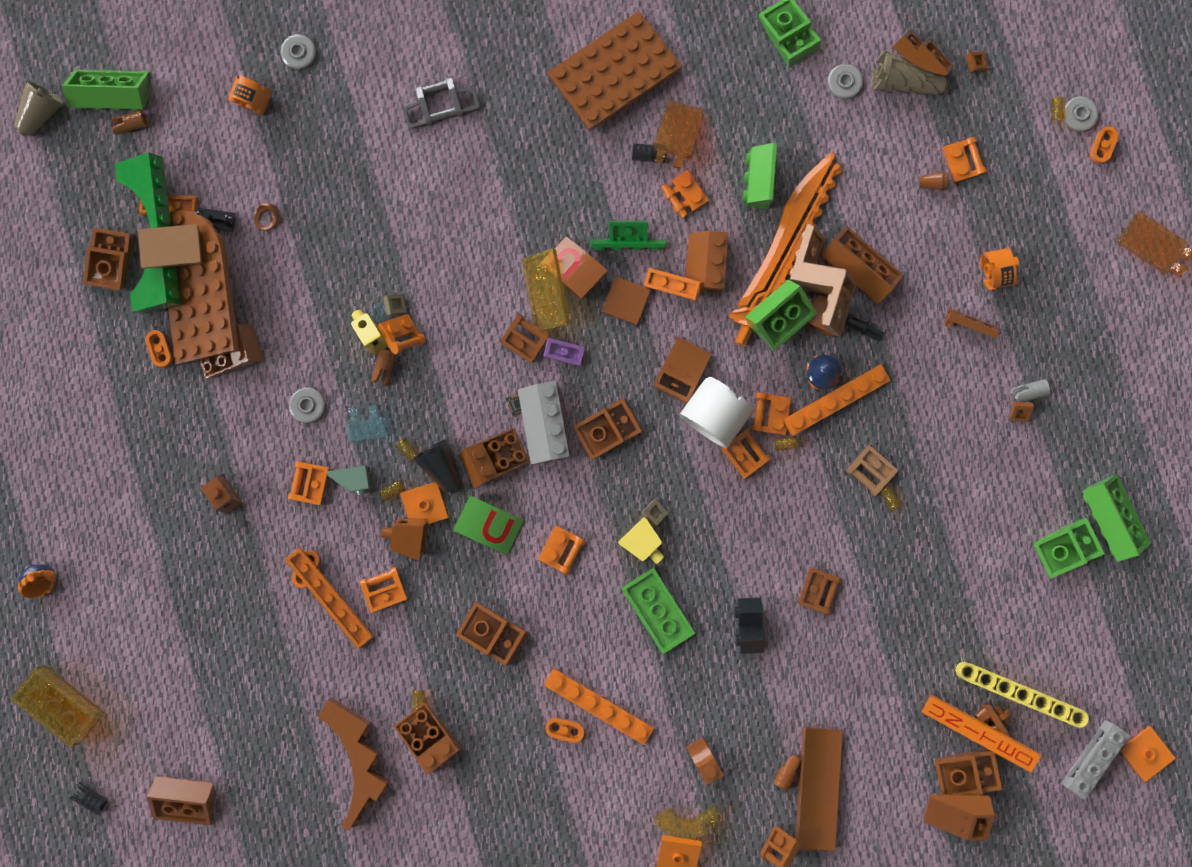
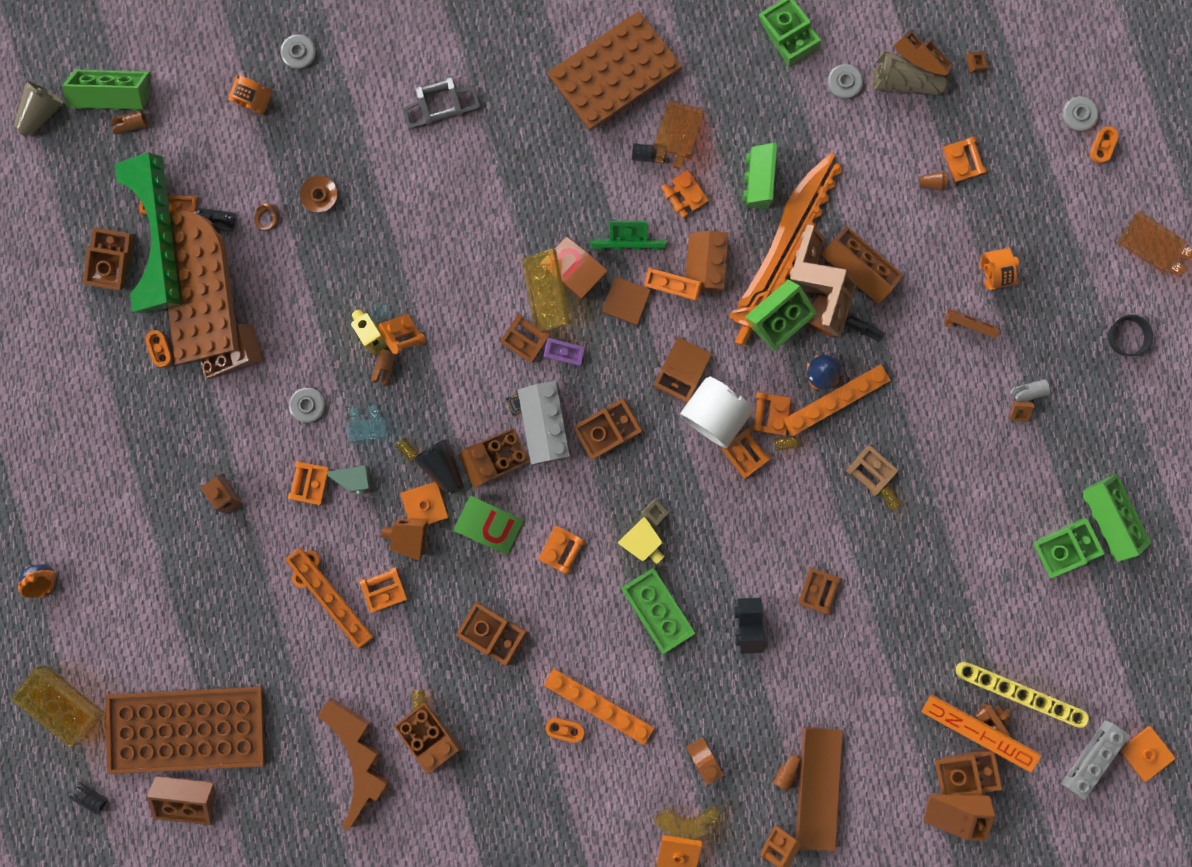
medium nougat tile [138,224,202,269] -> none
clear yellow piece [379,479,404,501] -> none
dark tan plate [383,294,407,316] -> none
clear yellow piece [1051,97,1065,121] -> none
none -> dark orange plate [106,686,265,774]
none -> dark orange dish [300,175,338,213]
none -> black tyre [1108,315,1153,356]

